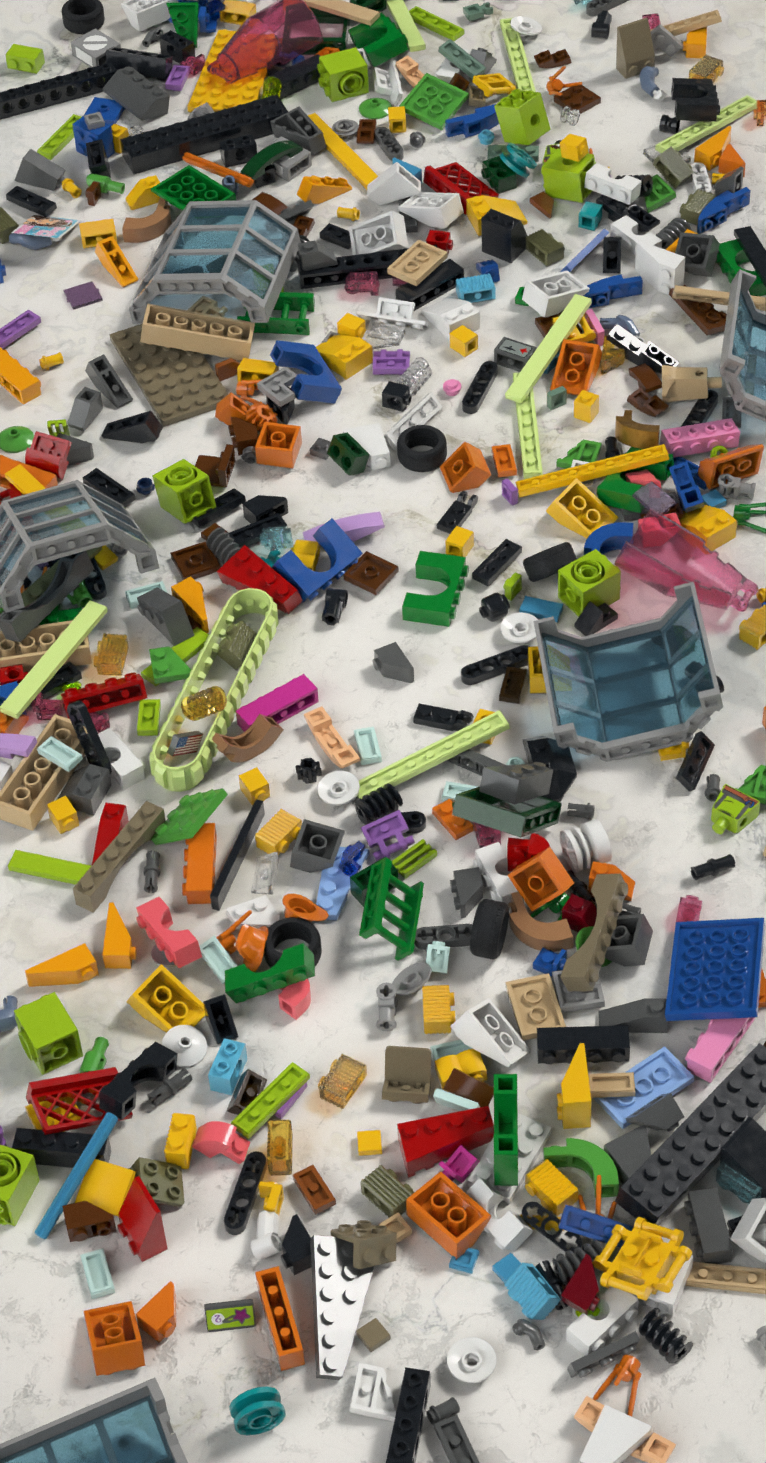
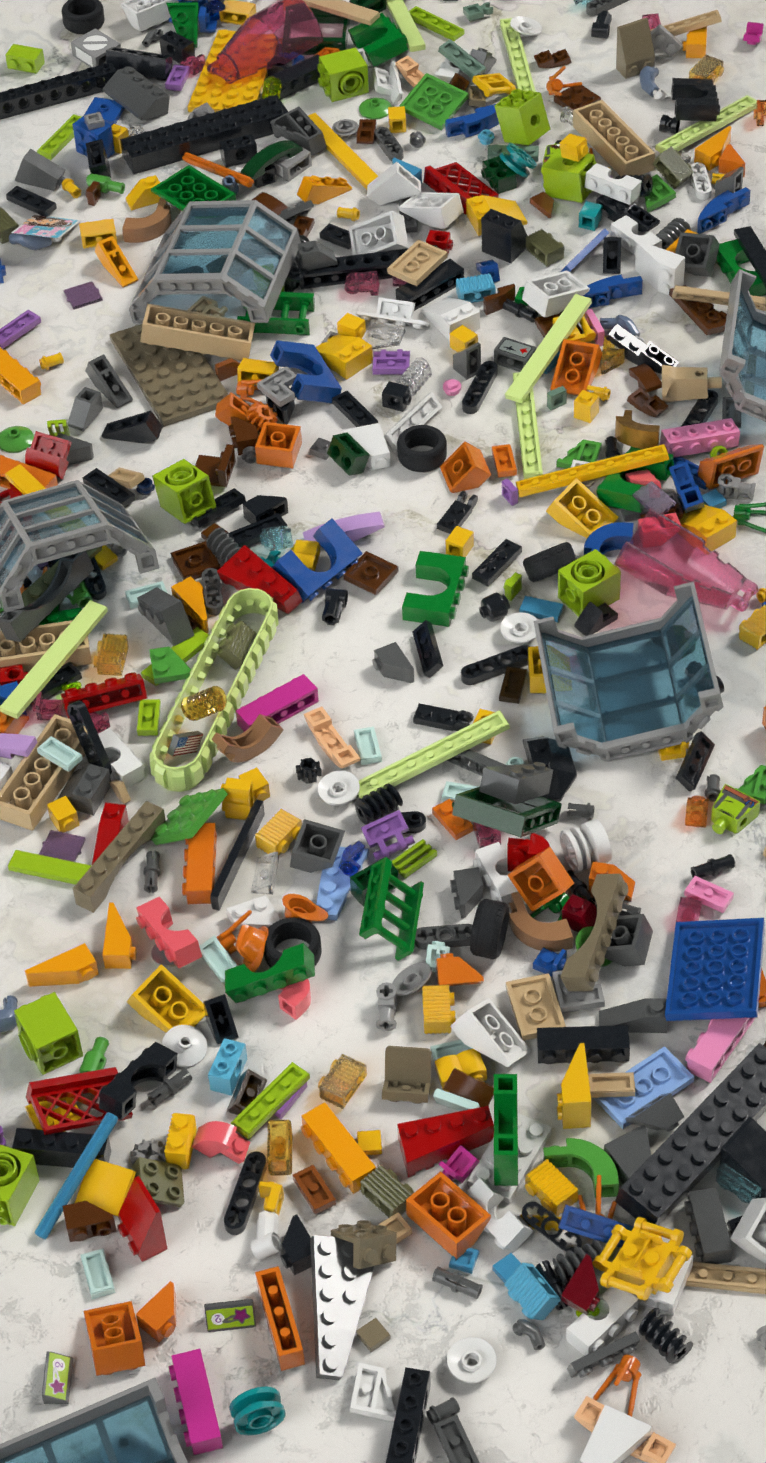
olive brick [679,189,716,226] -> none
none -> clear purple piece [39,830,86,862]
none -> slope [42,1351,73,1404]
none -> tan tile [108,467,145,489]
none -> tan tile [109,779,131,804]
none -> light grey gear [130,1138,166,1165]
none -> dark pink brick [168,1349,223,1455]
none -> dark grey beam [202,568,224,615]
none -> yellow brick [221,778,254,820]
none -> black bracket [284,266,307,292]
none -> light orange brick [301,1102,376,1194]
none -> black plate [332,391,378,427]
none -> black plate [412,620,443,678]
none -> dark grey pin [432,1266,483,1299]
none -> orange slope [435,953,484,986]
none -> dark grey slope [453,342,481,380]
none -> reddish brown slope [483,284,515,315]
none -> black pin [503,299,538,322]
none -> tan brick [573,100,655,176]
none -> yellow pin [587,385,611,401]
none -> bright pink plate [684,876,734,913]
none -> clear orange bracket [685,796,709,828]
none -> dark pink bracket [743,22,764,45]

